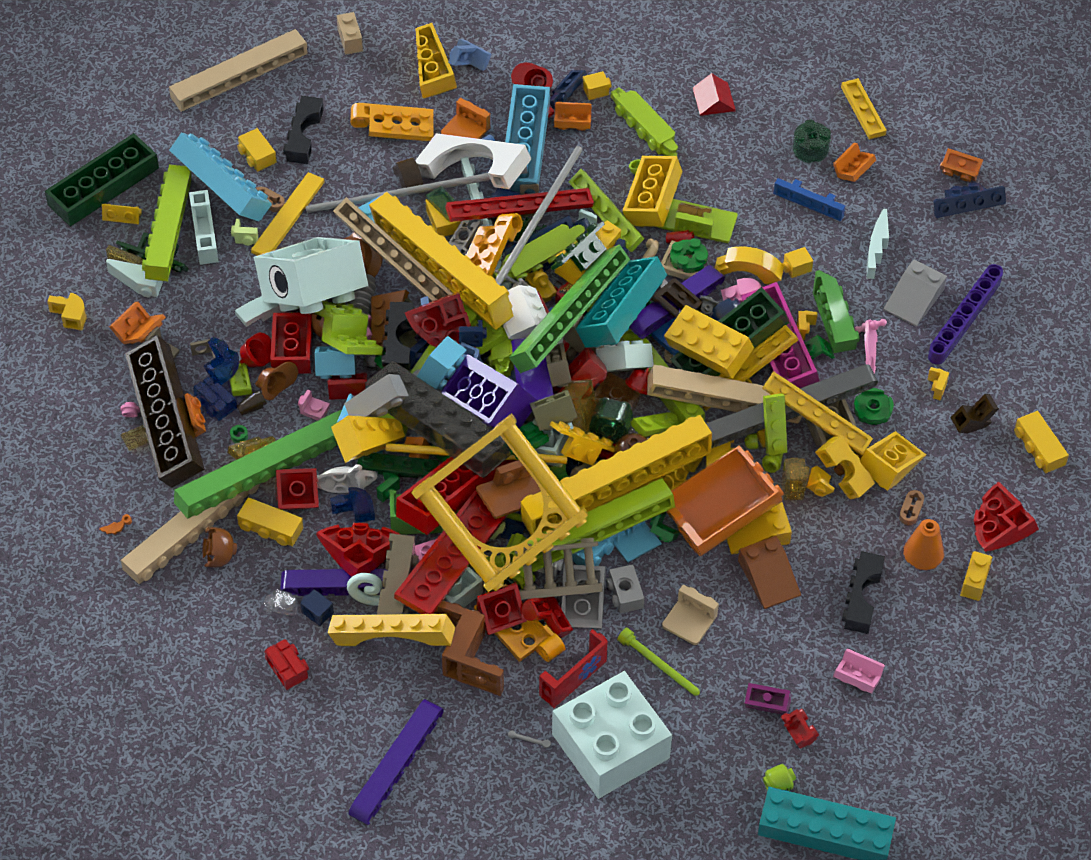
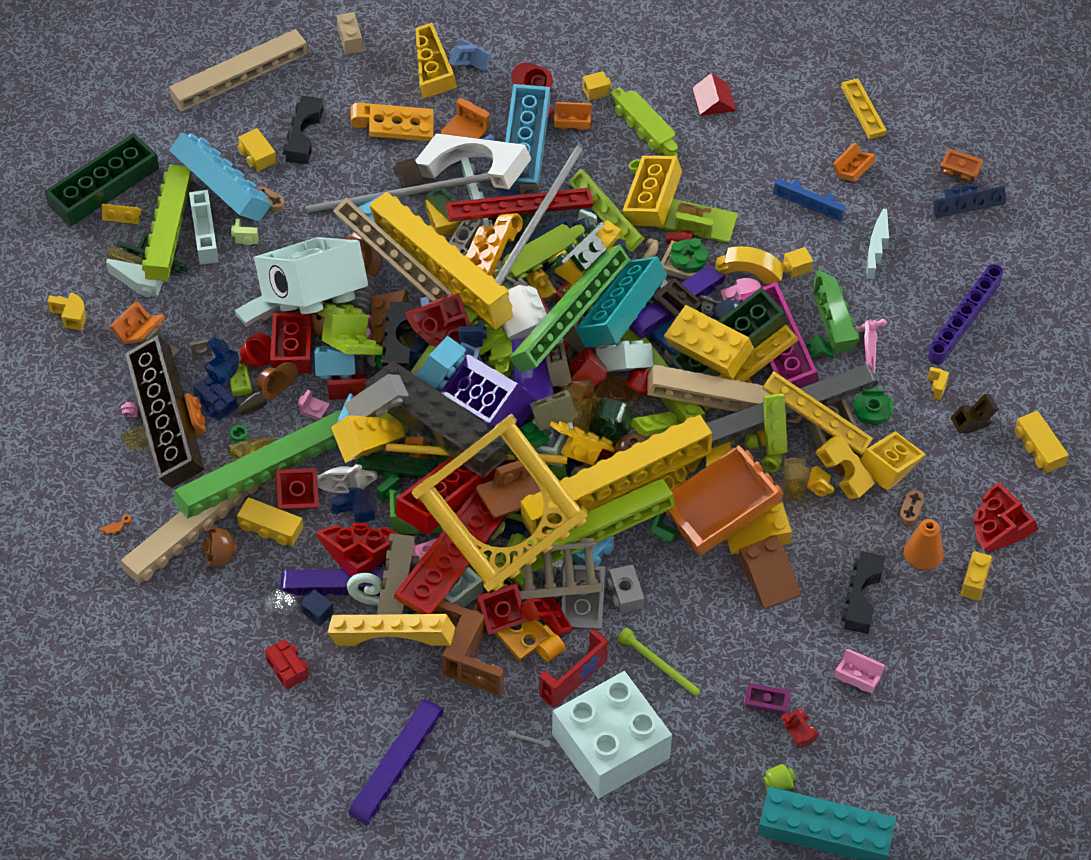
yellow tile [251,172,324,256] -> none
dark blue hinge [550,70,587,109] -> none
medium azure hinge [613,520,662,563] -> none
tan bracket [662,585,719,645] -> none
clear green brick [793,119,831,163] -> none
yellow bracket [796,311,818,340] -> none
light grey slope [883,260,947,327] -> none

